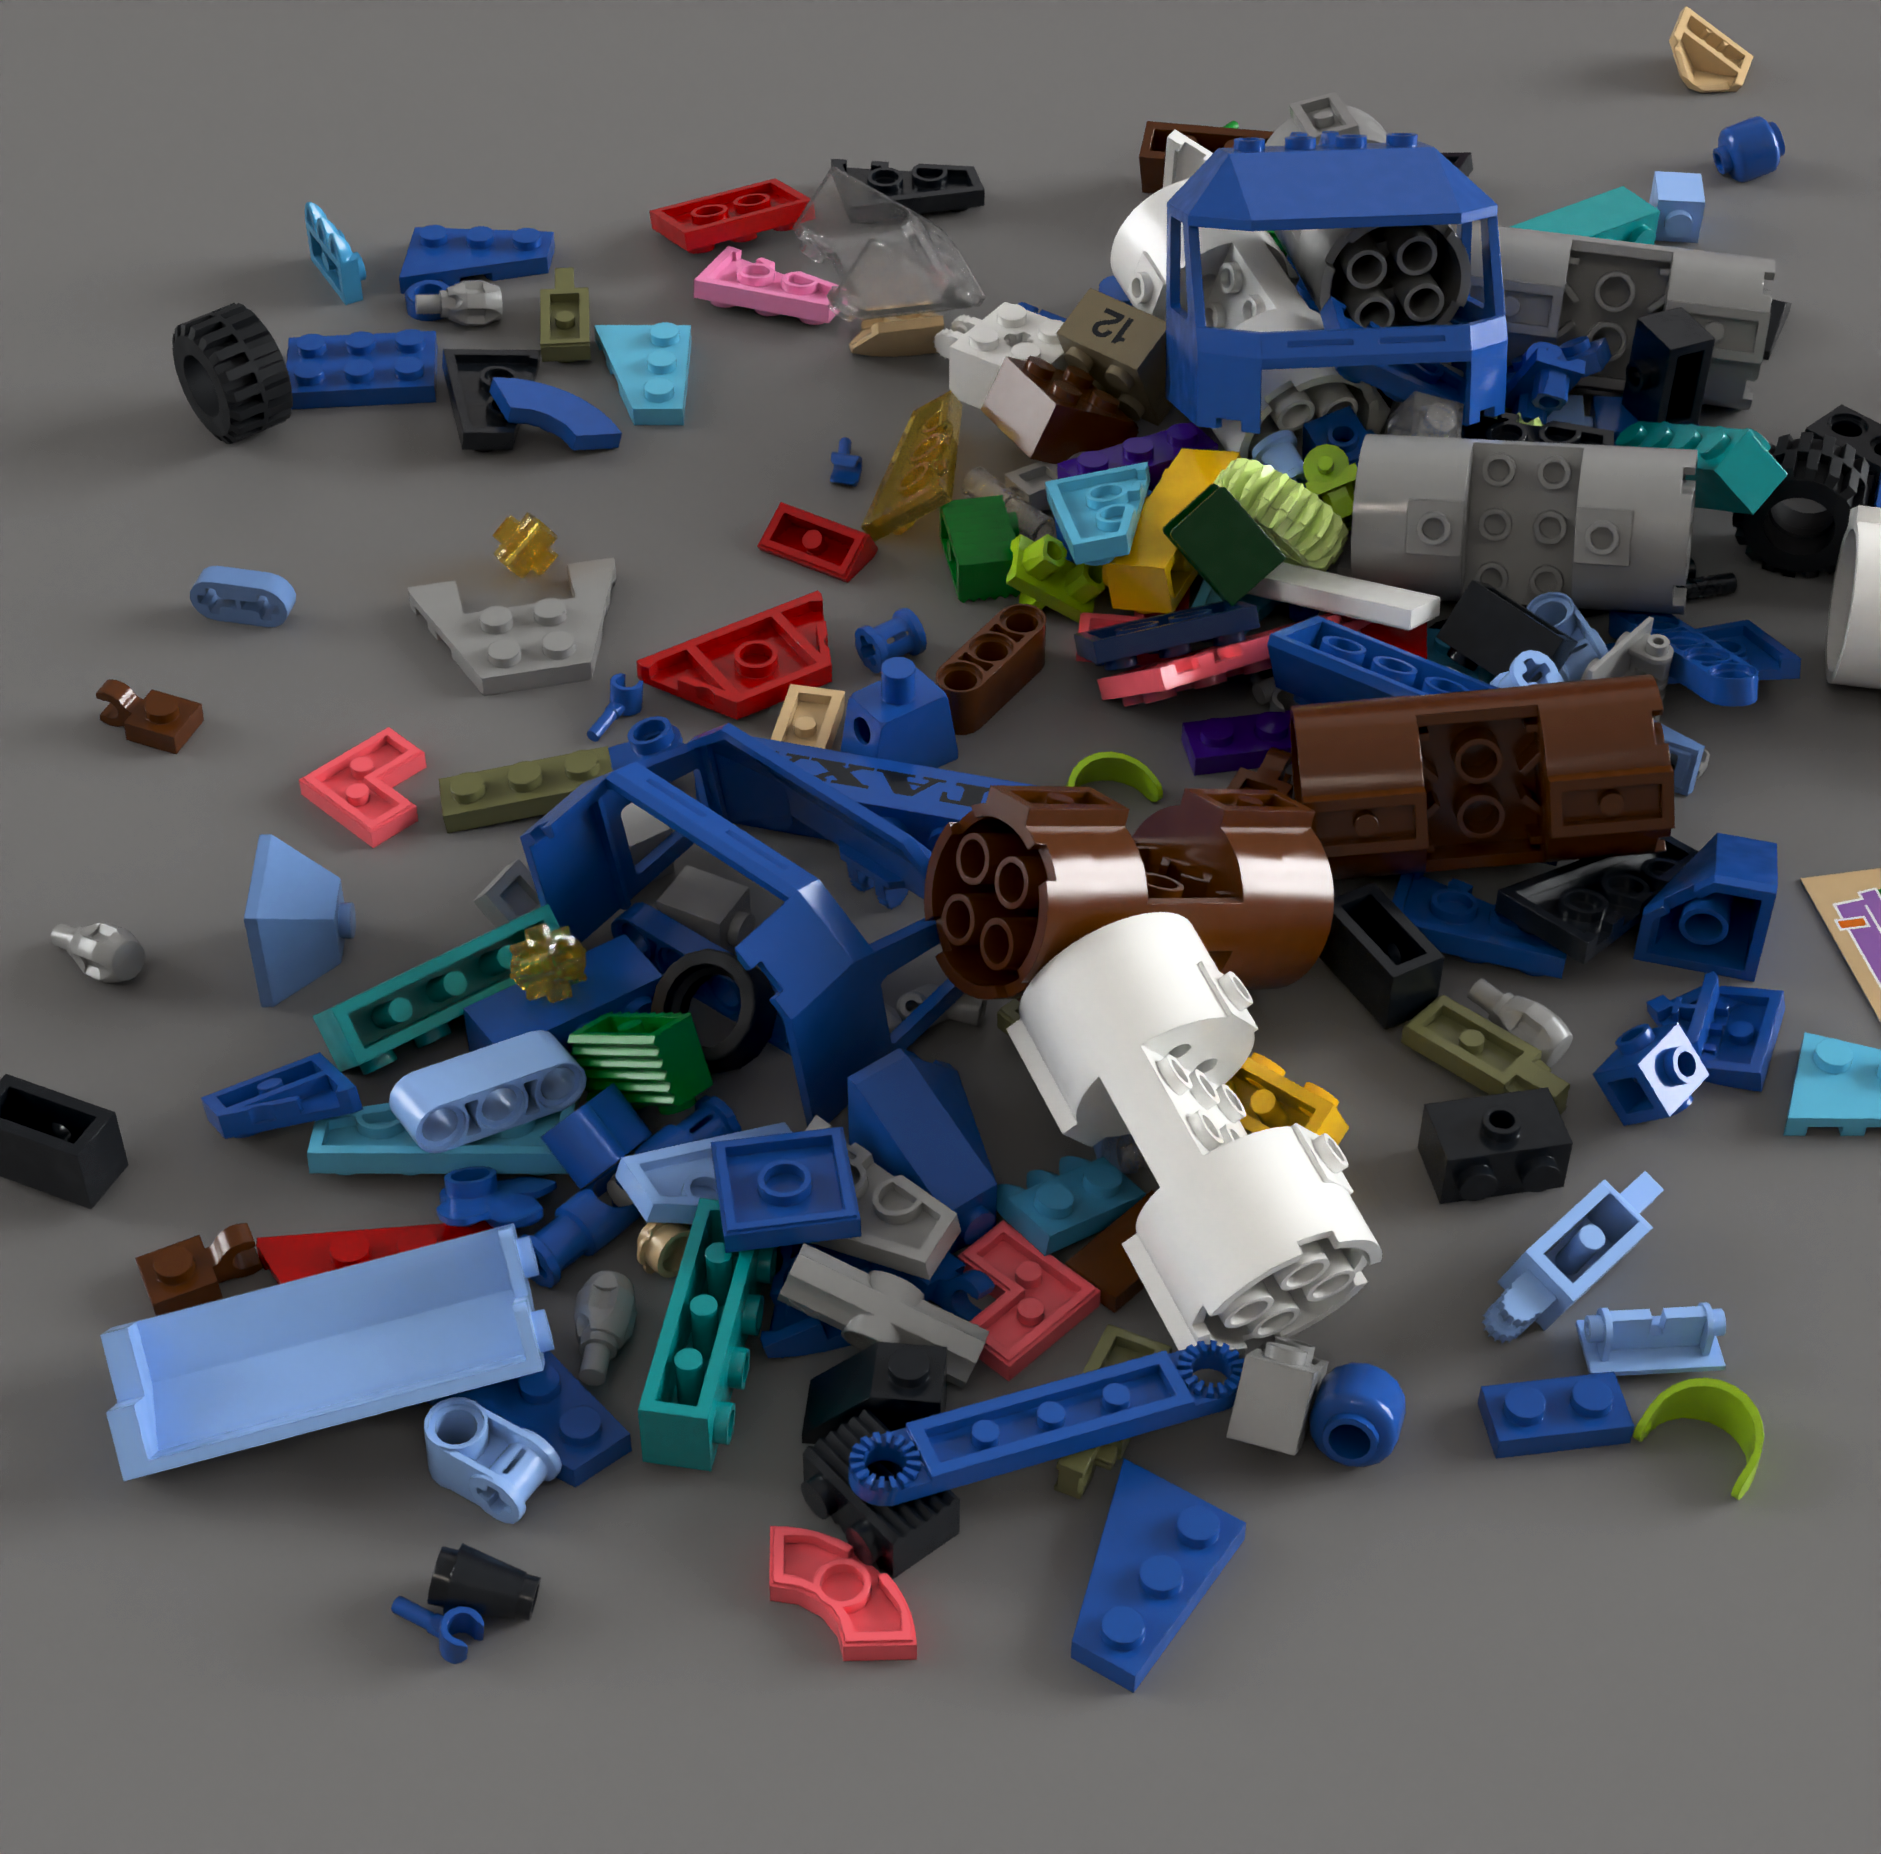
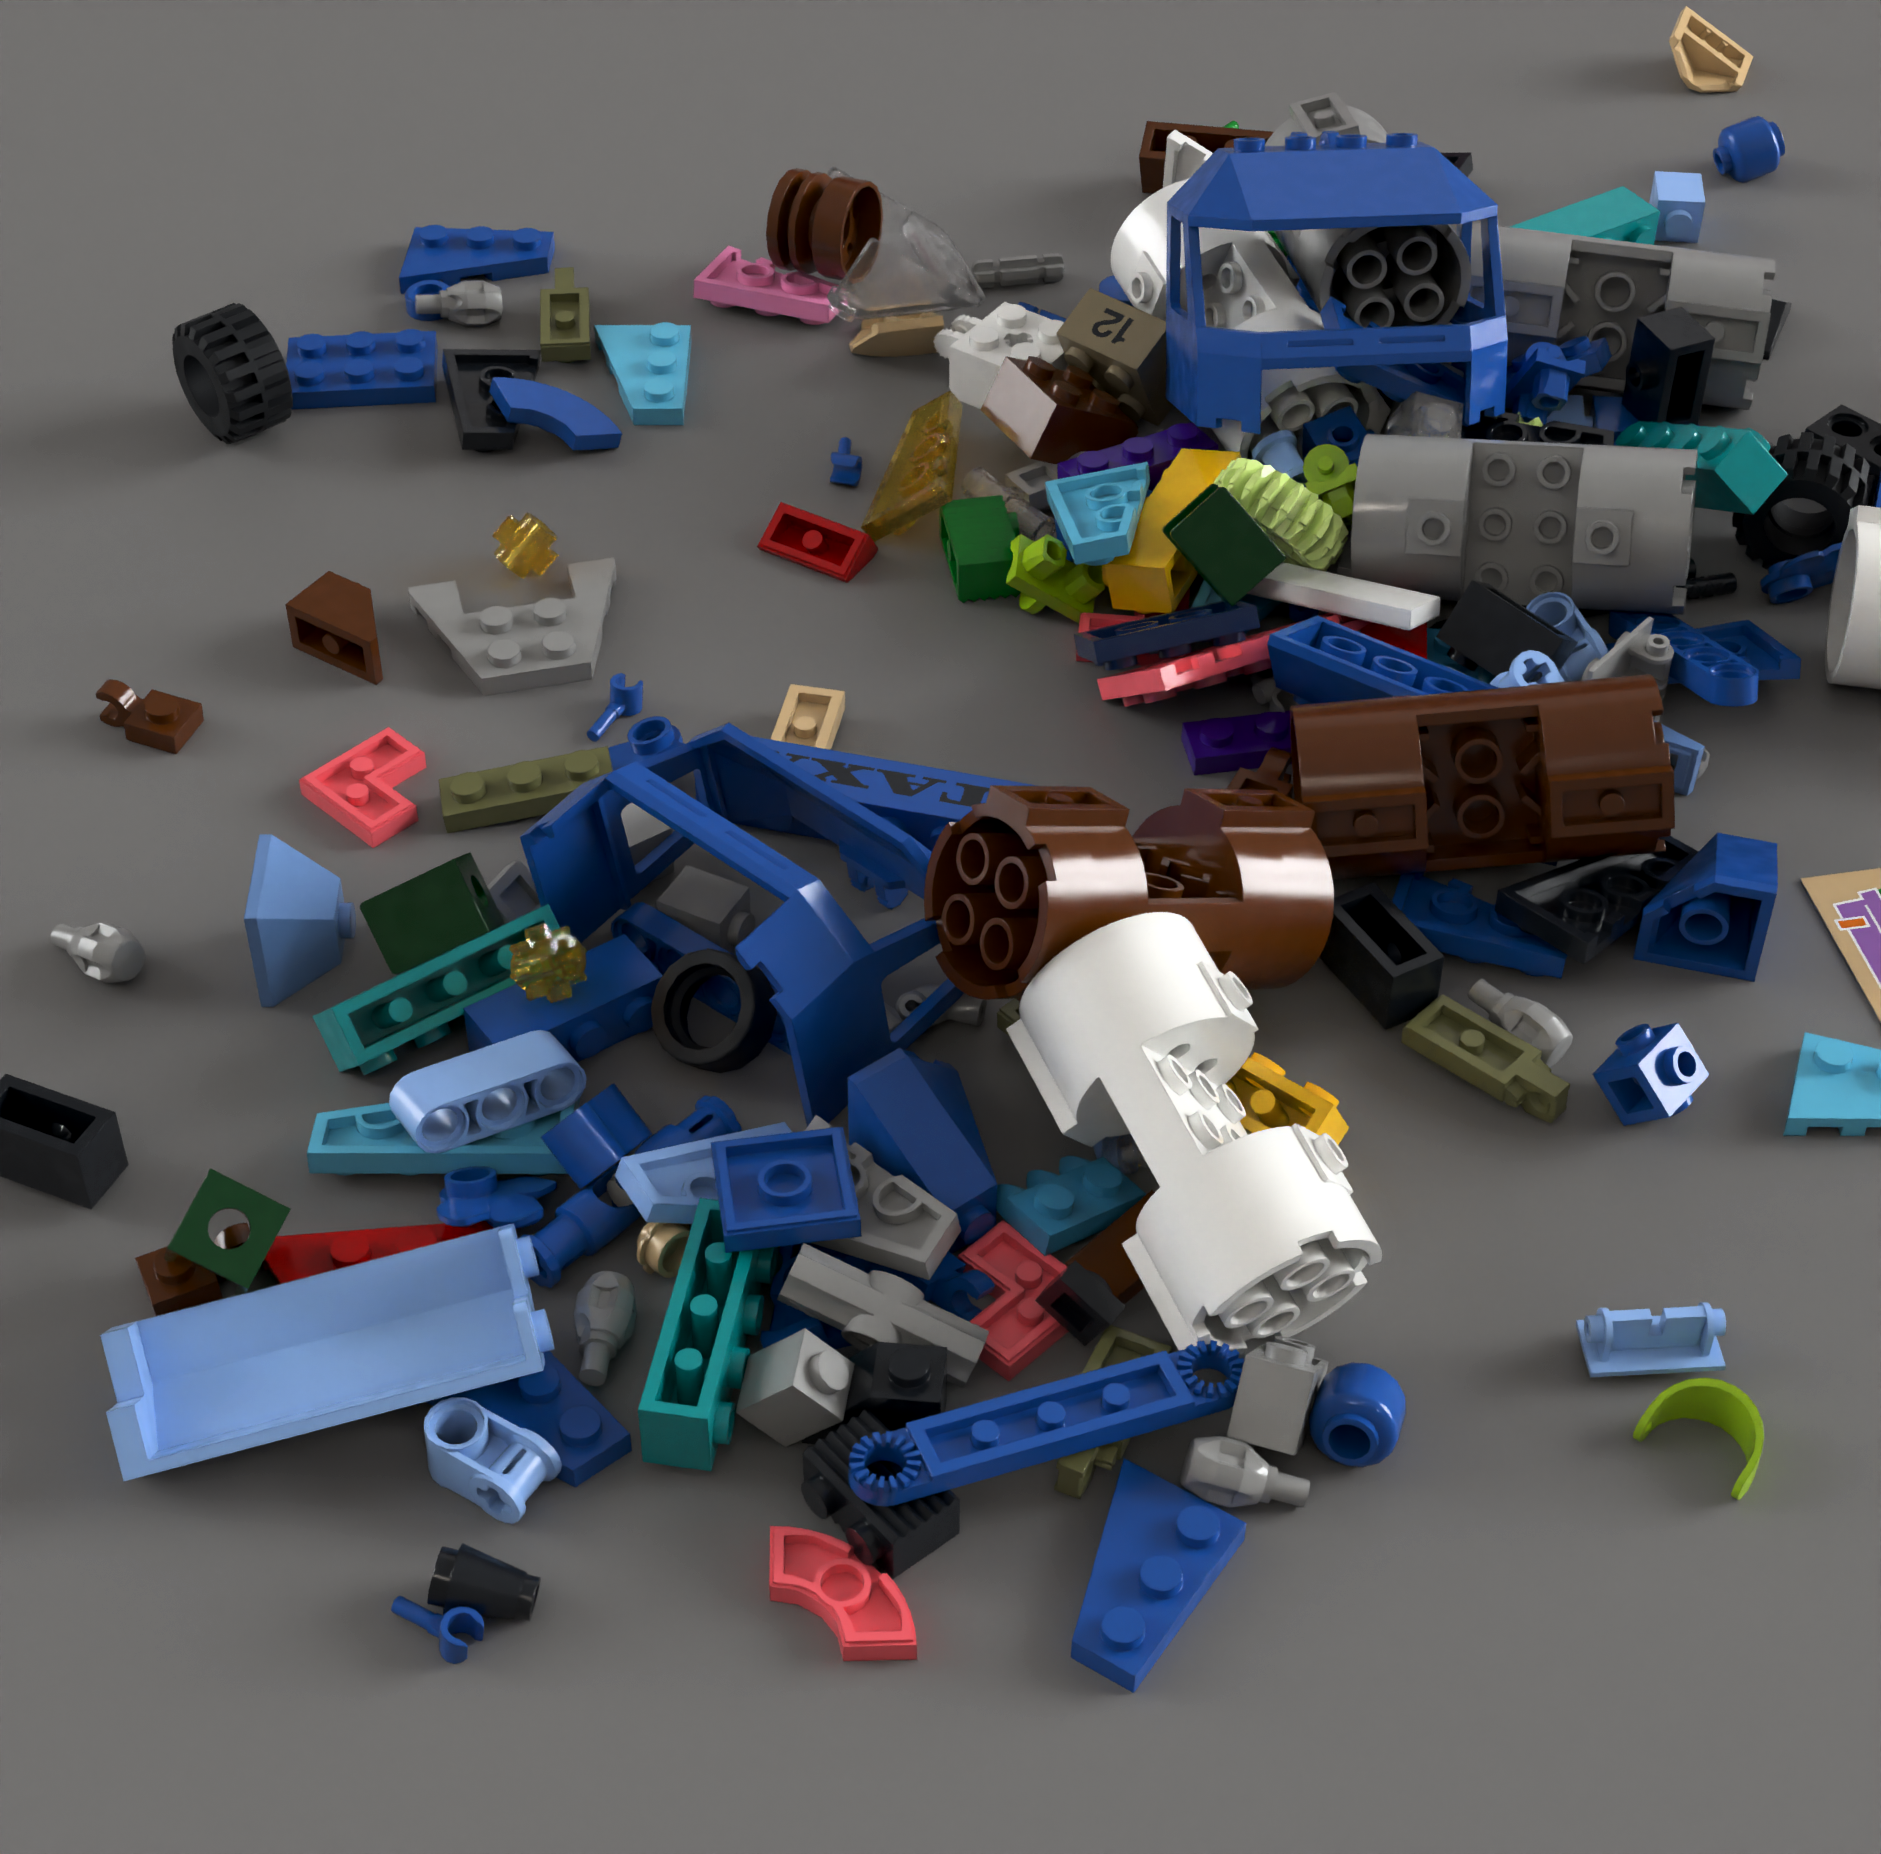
medium blue beam [190,566,296,627] -> none
blue wing [201,1052,363,1139] -> none
dark azure plate [304,202,366,305] -> none
green brick [567,1011,713,1115] -> none
red wing [636,590,832,720] -> none
red plate [649,178,815,254] -> none
black wing [831,159,985,223] -> none
blue torso [840,657,958,768] -> none
blue bush [855,608,927,673] -> none
reddish brown beam [936,604,1046,735] -> none
lime helmet [1065,751,1163,802] -> none
black brick [1417,1087,1573,1204] -> none
blue plate [1477,1371,1634,1459] -> none
light blue hinge [1482,1171,1664,1343] -> none
blue slope [1646,971,1785,1092] -> none
none -> dark green piece [164,1168,291,1295]
none -> reddish brown slope [285,571,383,685]
none -> dark green piece [360,852,504,975]
none -> light grey brick [735,1328,855,1447]
none -> reddish brown wheel [766,168,883,283]
none -> light grey axle [972,253,1065,288]
none -> black plate [1035,1260,1126,1346]
none -> light grey piece [1180,1436,1310,1508]
none -> blue plate [1760,542,1842,604]

